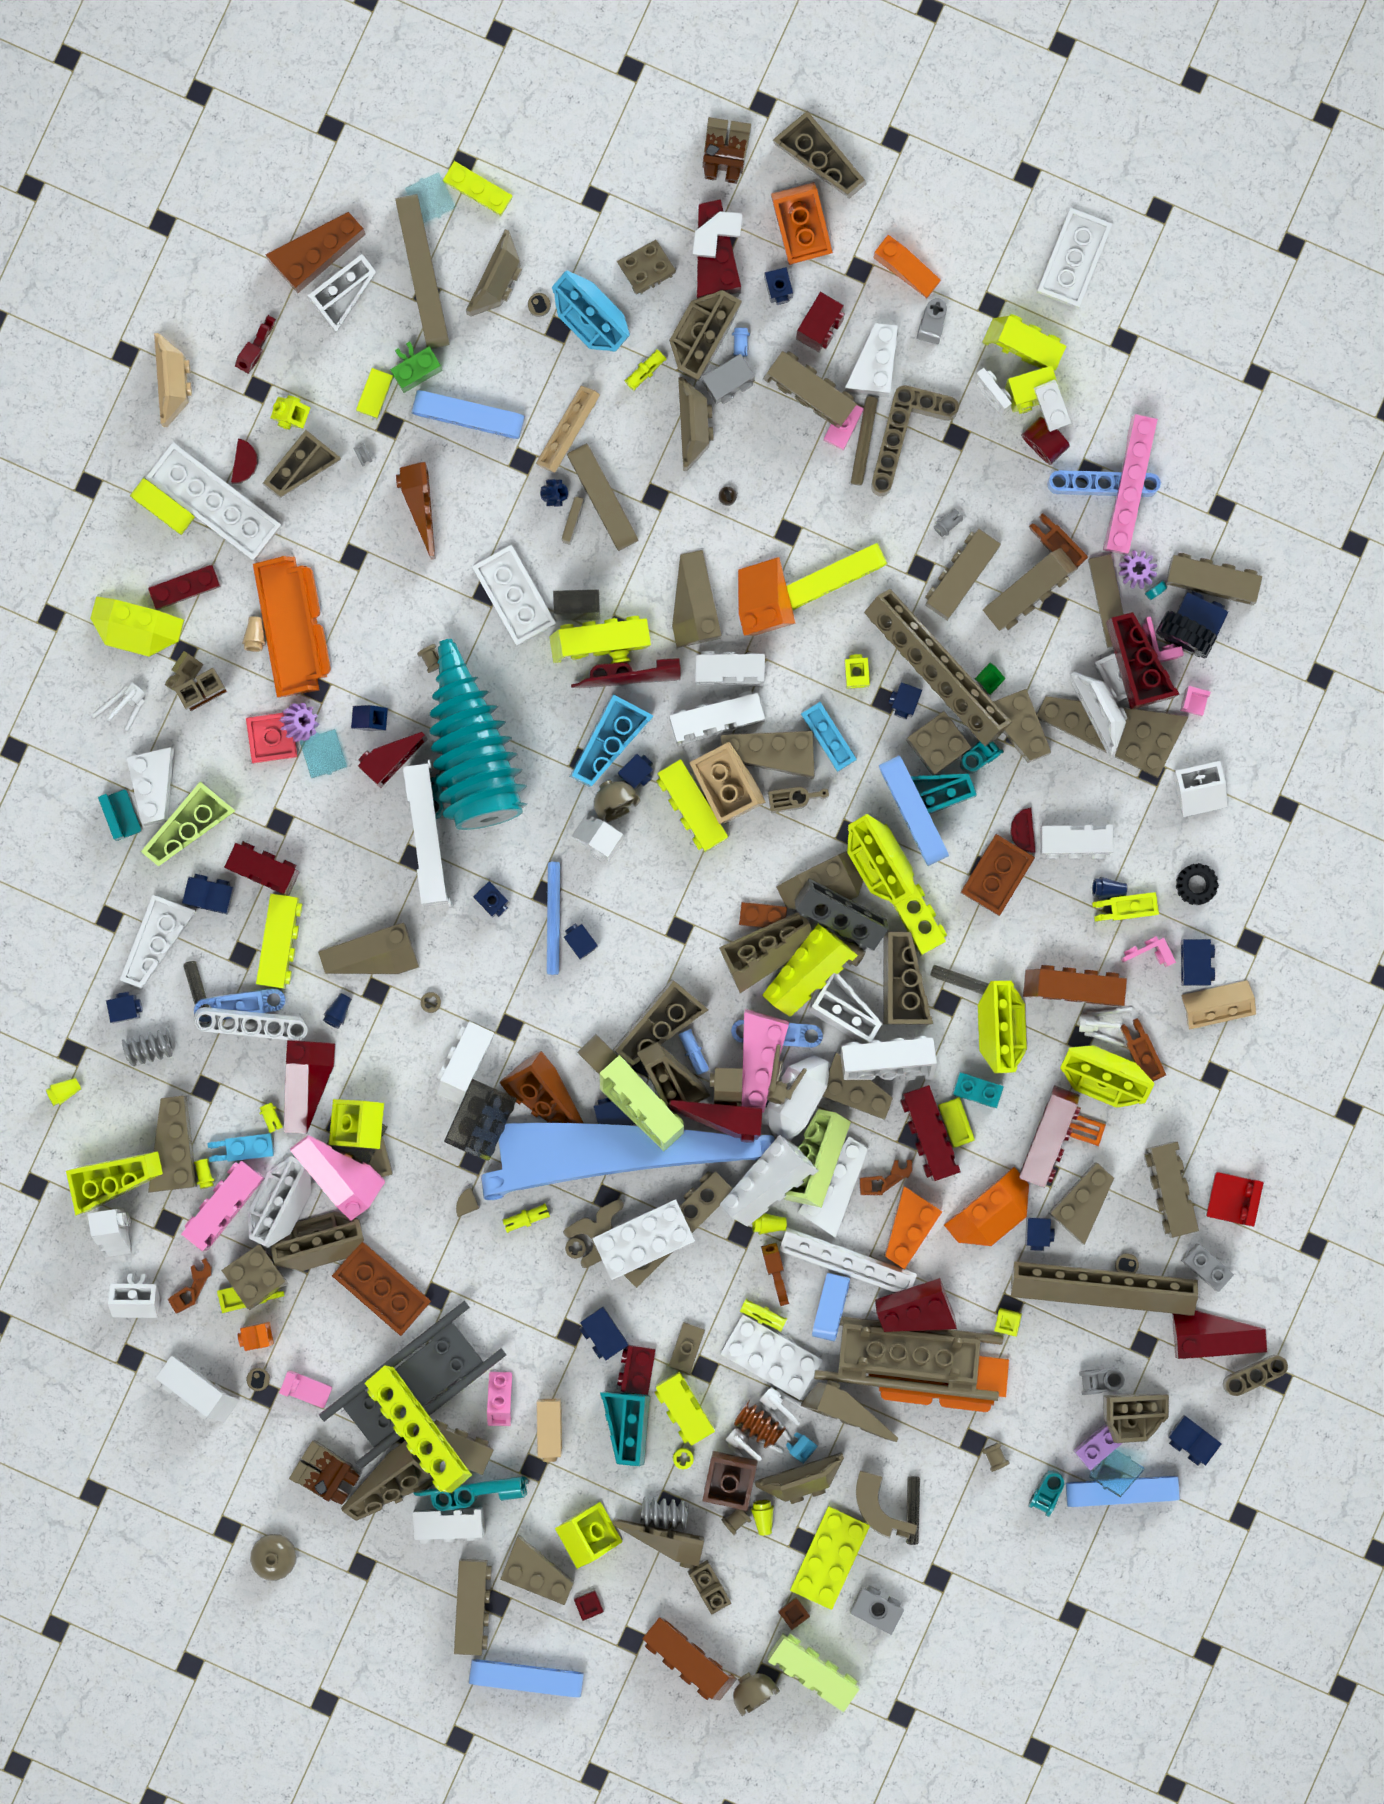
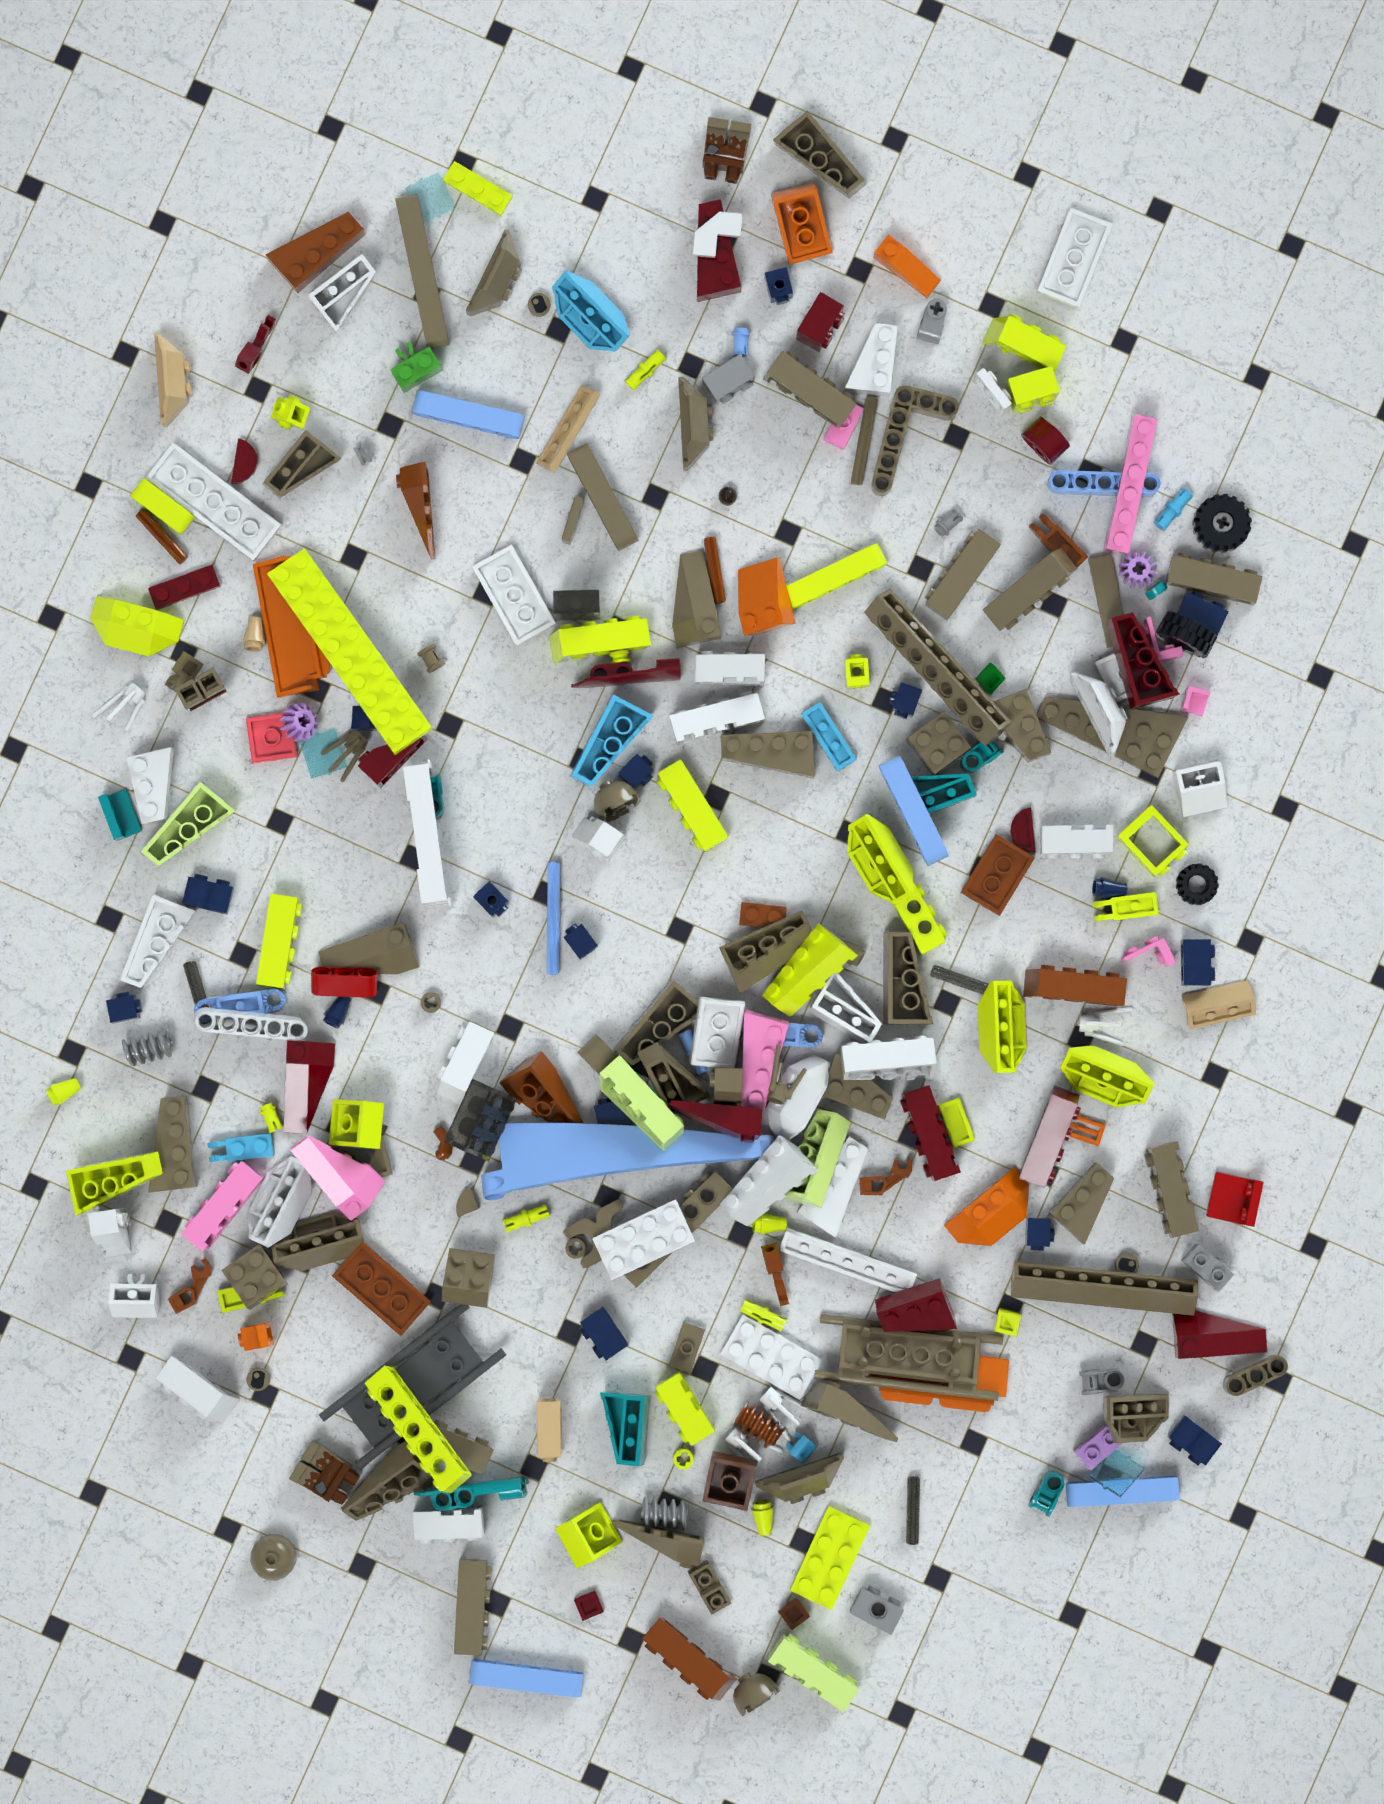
neon yellow pin [194,1159,215,1189] -> none
dark red wedge [224,841,300,896] -> none
bright pink bracket [279,1370,332,1408] -> none
neon yellow tile [356,368,393,419] -> none
teal cone [430,639,527,830] -> none
bright pink bracket [487,1372,512,1426] -> none
dark tan wedge [500,1534,574,1605] -> none
dark blue gear [540,479,568,507] -> none
dark tan hinge [617,240,676,295] -> none
dark red bracket [617,1345,656,1395] -> none
dark tan wedge [669,290,742,381] -> none
tan slope [689,742,766,824] -> none
dark tan bush [721,1509,752,1535] -> none
dark tan piece [768,787,829,814] -> none
dark tan wedge [776,851,863,910] -> none
dark grey brick [795,879,889,951] -> none
light blue beam [812,1273,850,1342] -> none
dark tan arch [856,1471,917,1539] -> none
orange wedge [884,1186,942,1269] -> none
teal brick [951,1072,1004,1108] -> none
dark tan bush [982,1442,1010,1472] -> none
white plate [1034,380,1071,432] -> none
dark orange hinge [1120,1018,1166,1081] -> none
none -> dark orange axle [136,508,188,564]
none -> neon yellow plate [267,548,433,755]
none -> red beam [311,967,378,998]
none -> dark tan plant [321,730,368,782]
none -> dark orange arm [433,1125,454,1161]
none -> dark tan brick [441,1248,495,1308]
none -> white tile [689,996,745,1068]
none -> dark orange axle [704,537,726,604]
none -> neon yellow window [1116,805,1189,877]
none -> medium azure pin [1154,487,1193,531]
none -> black bush [1192,494,1252,553]

